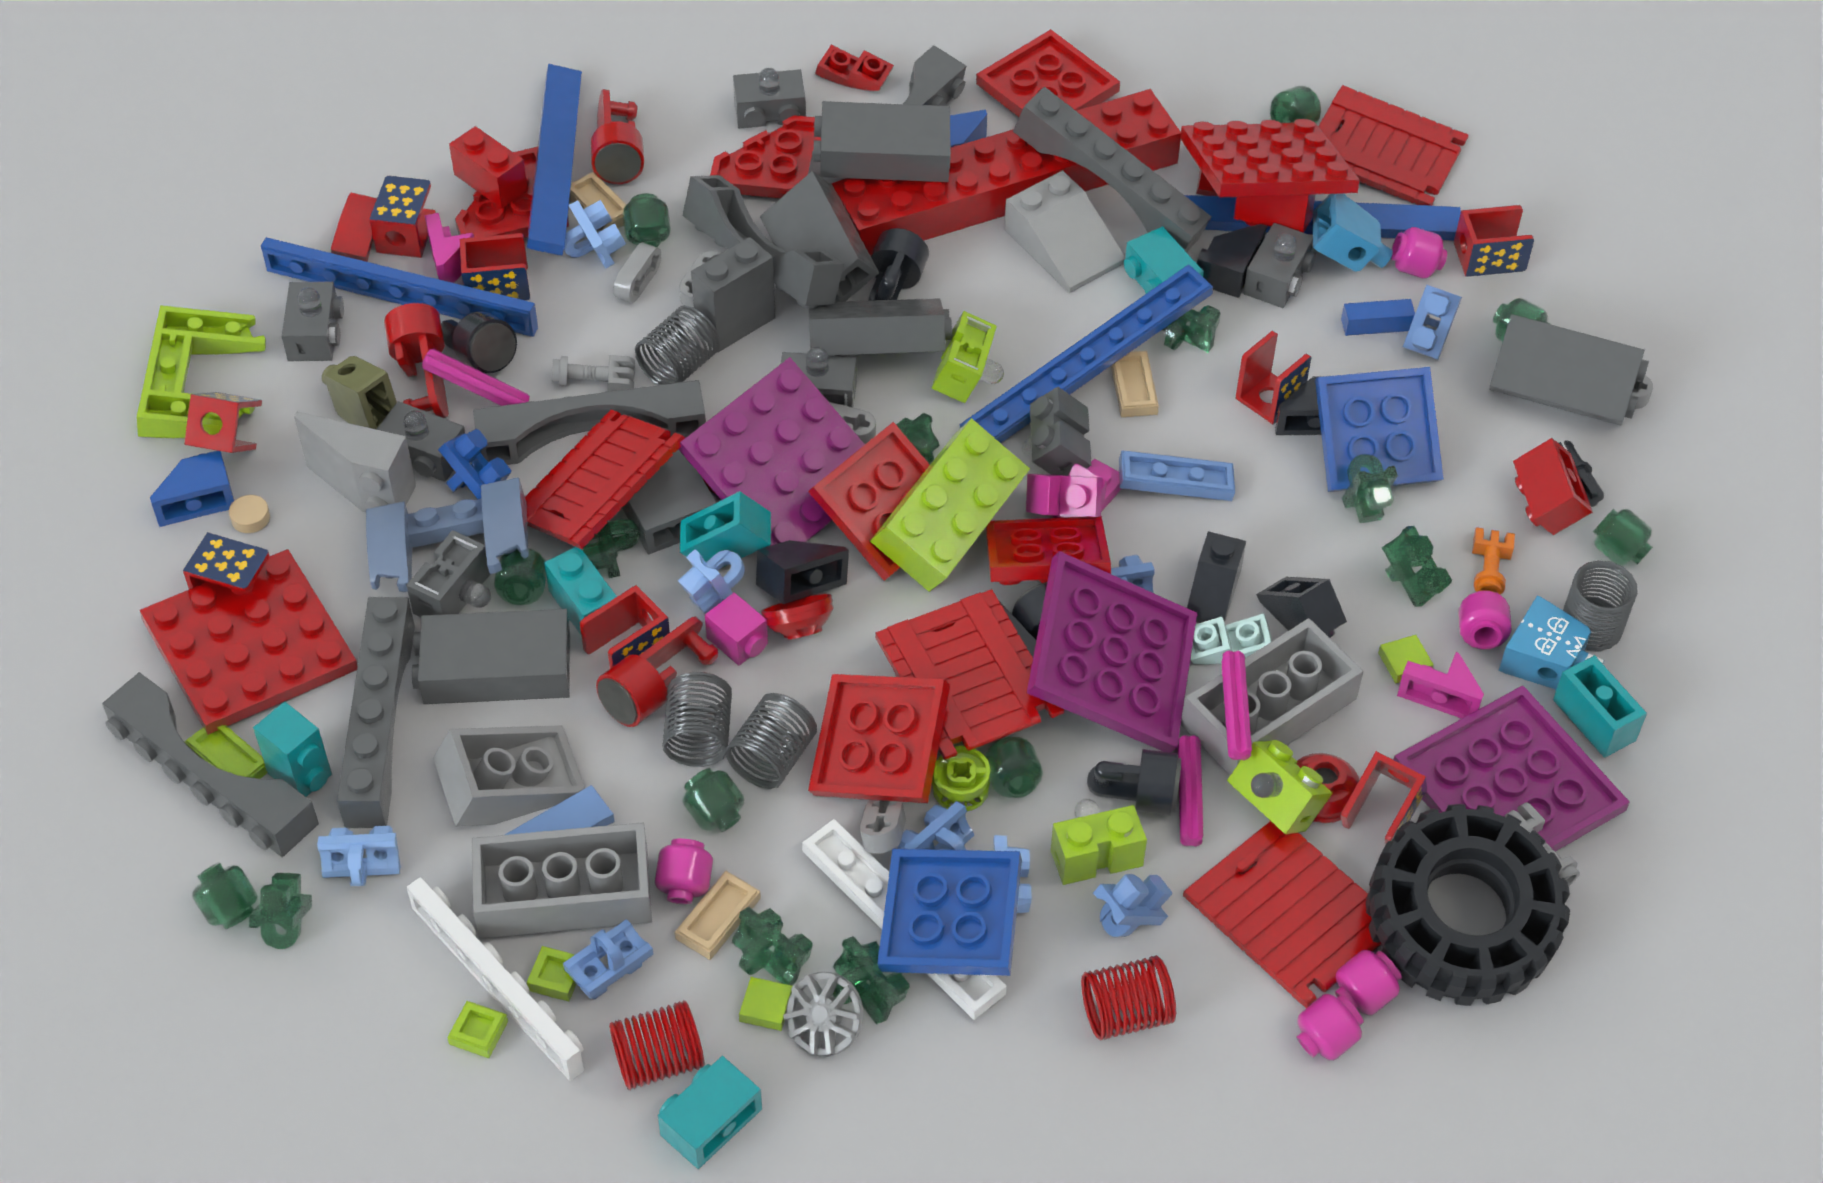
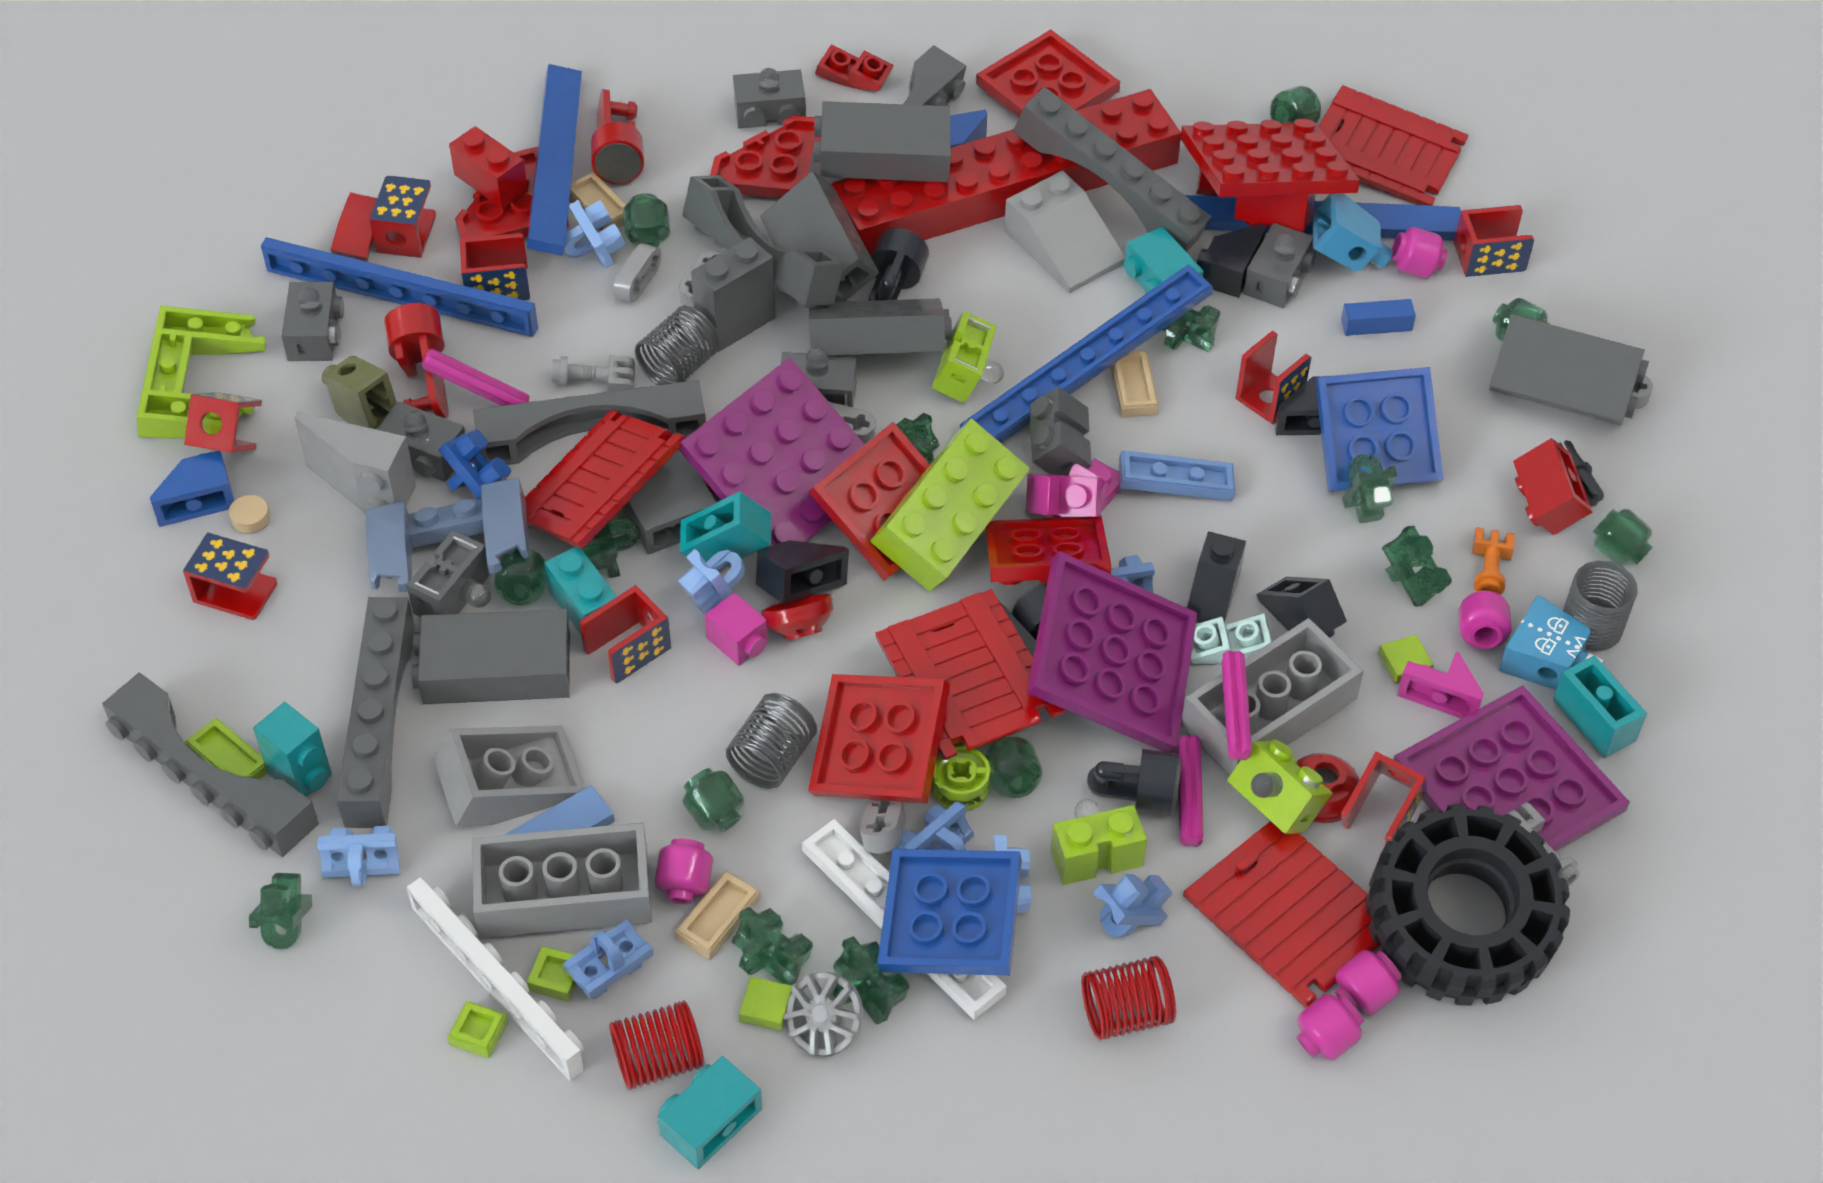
red plate [140,549,358,735] -> none
clear green head [192,862,258,929] -> none
dark pink slope [424,213,474,283] -> none
piece [441,311,517,373] -> none
red piece [596,616,718,727] -> none
dark grey piece [662,672,732,767] -> none
medium blue hips [1403,284,1462,360] -> none

